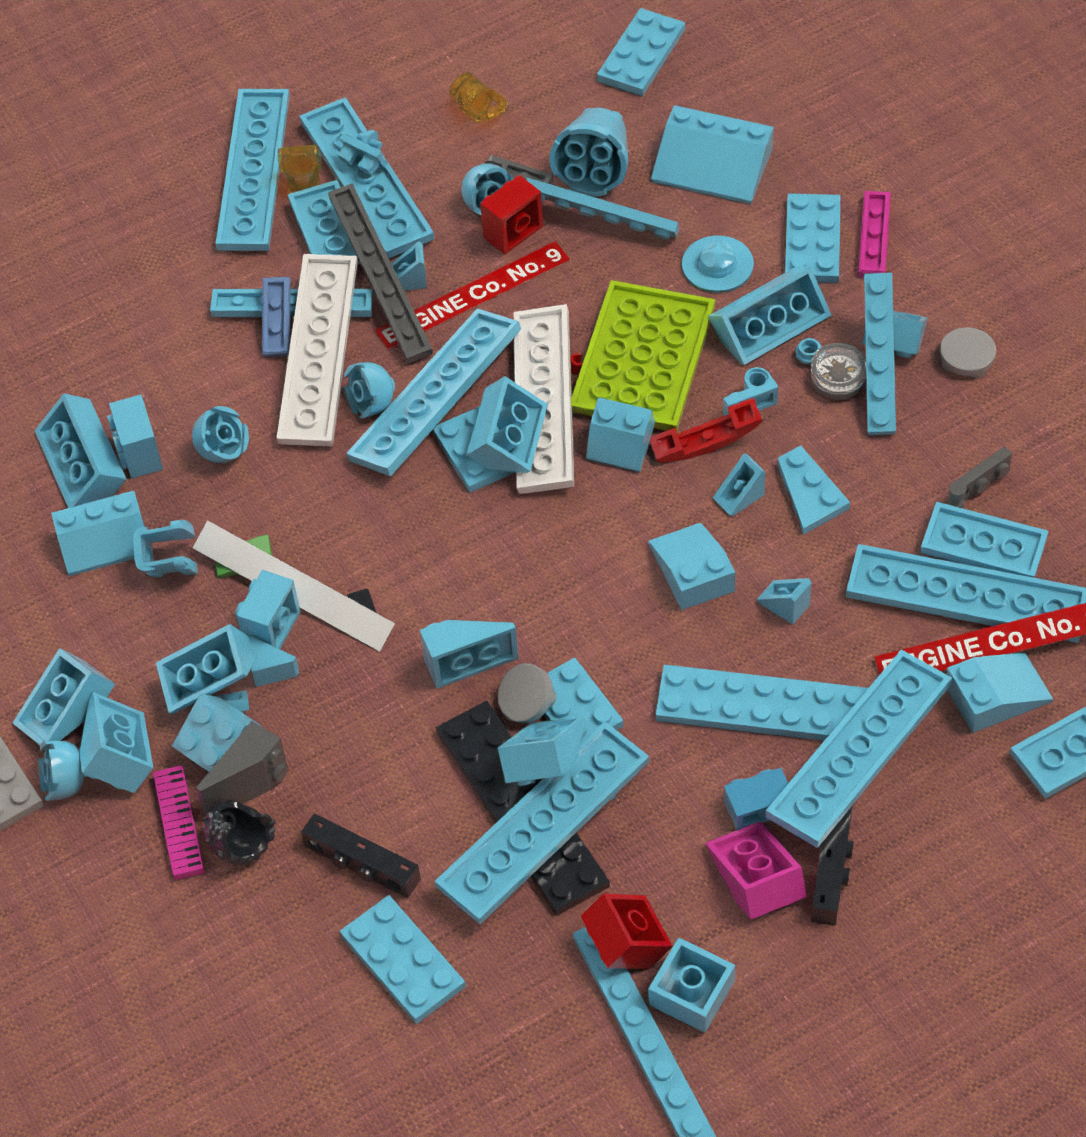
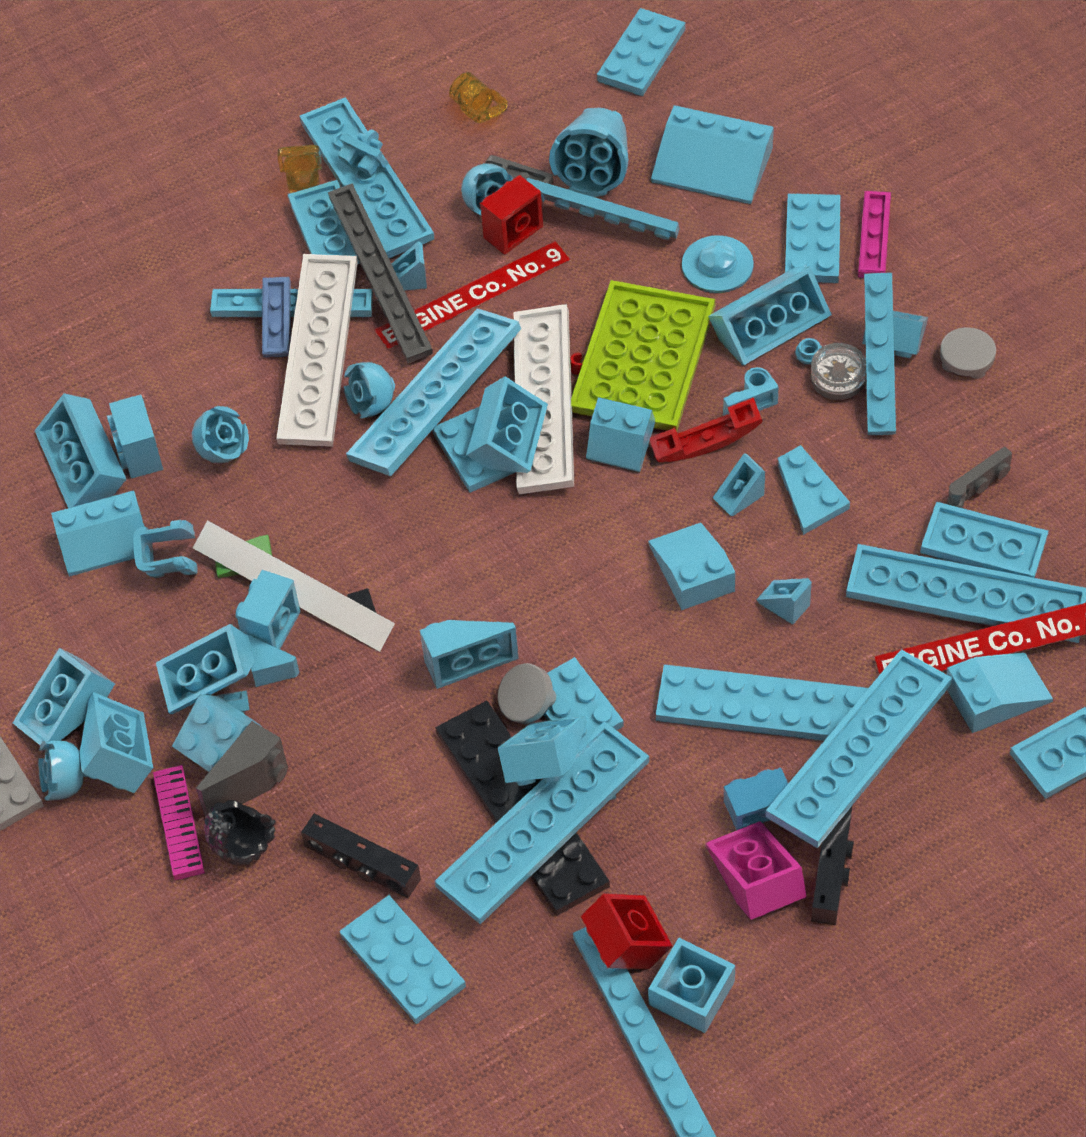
medium azure plate [216,89,290,251] -> none

